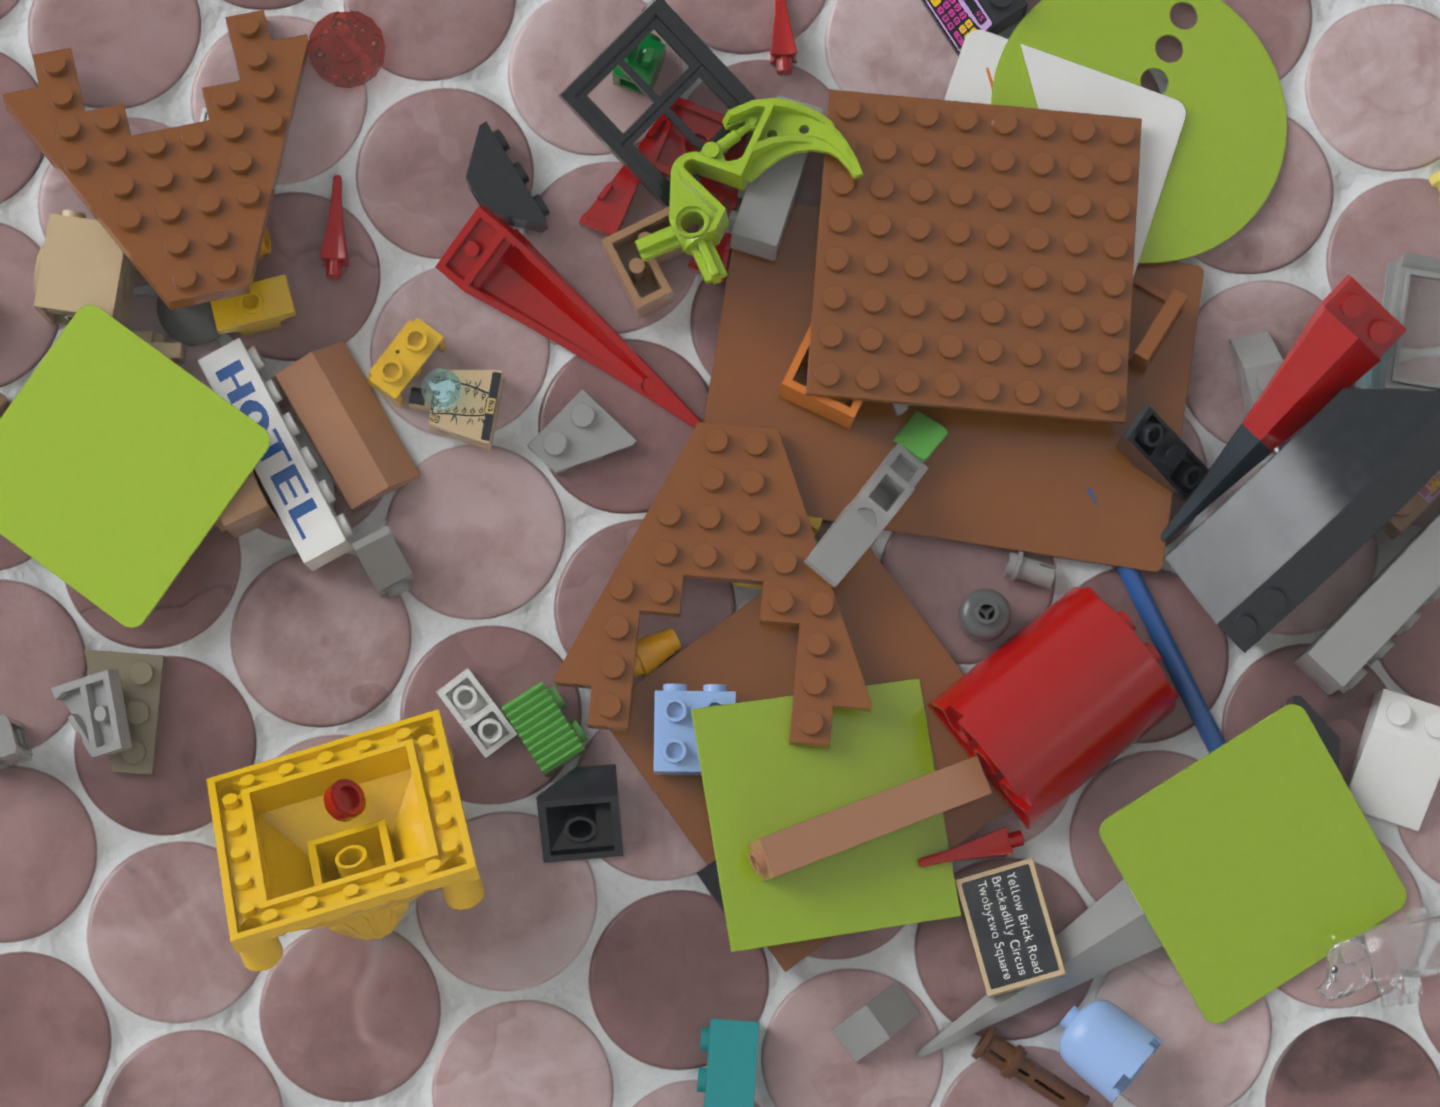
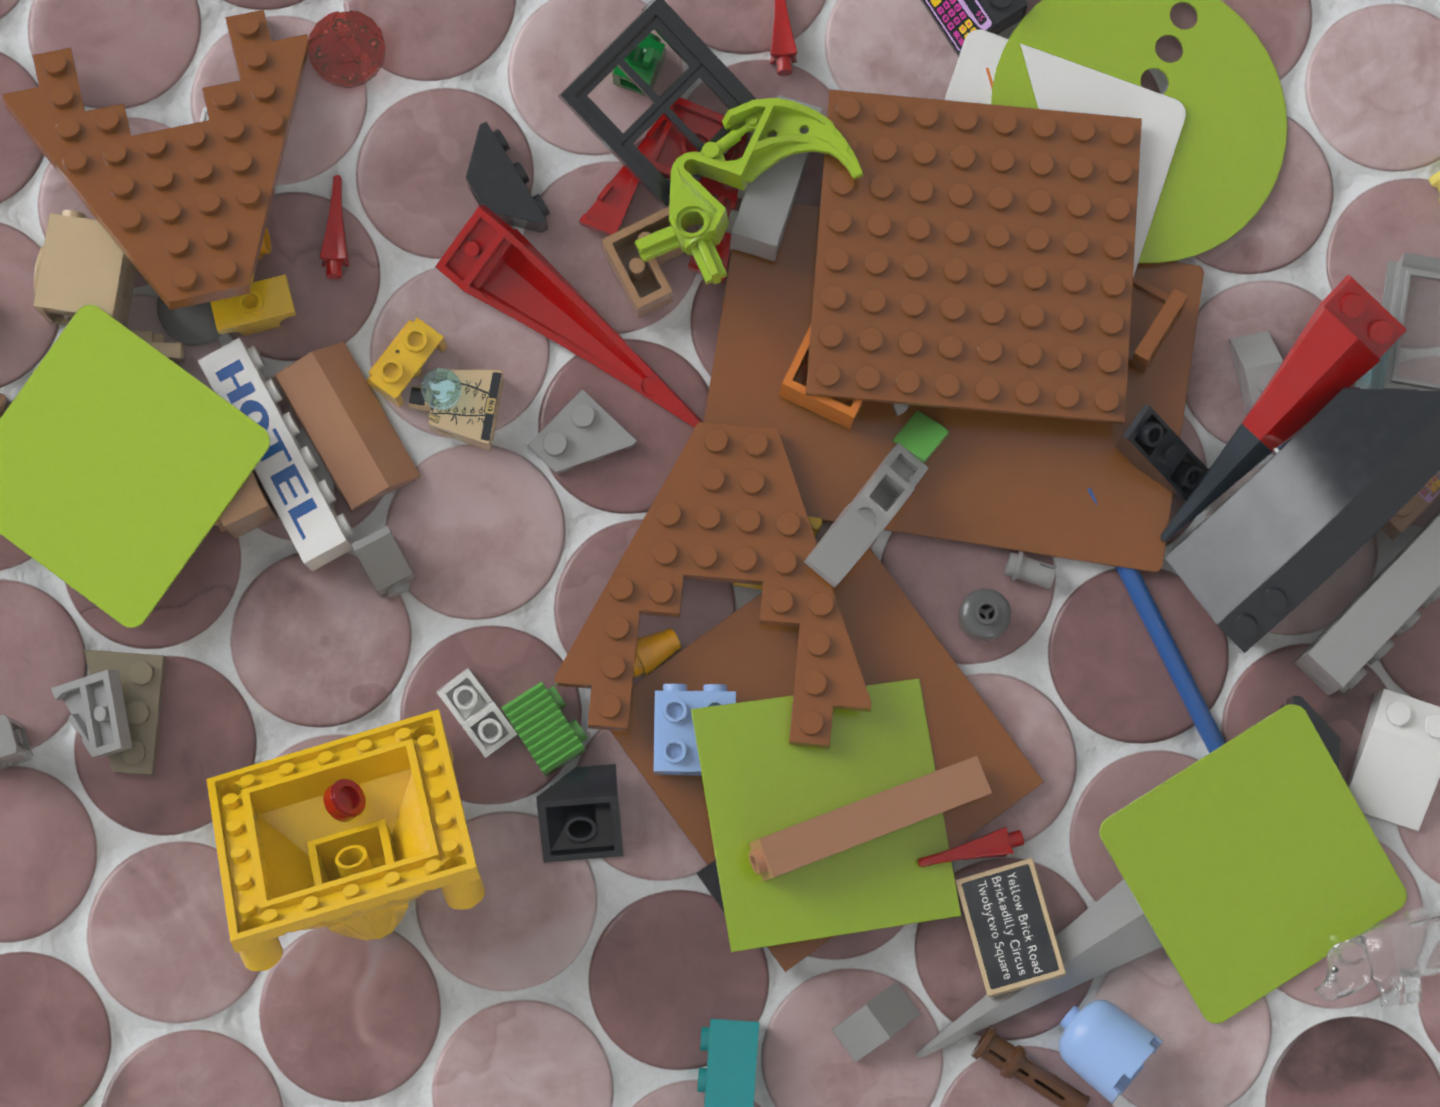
red cylinder [927,586,1179,829] -> none

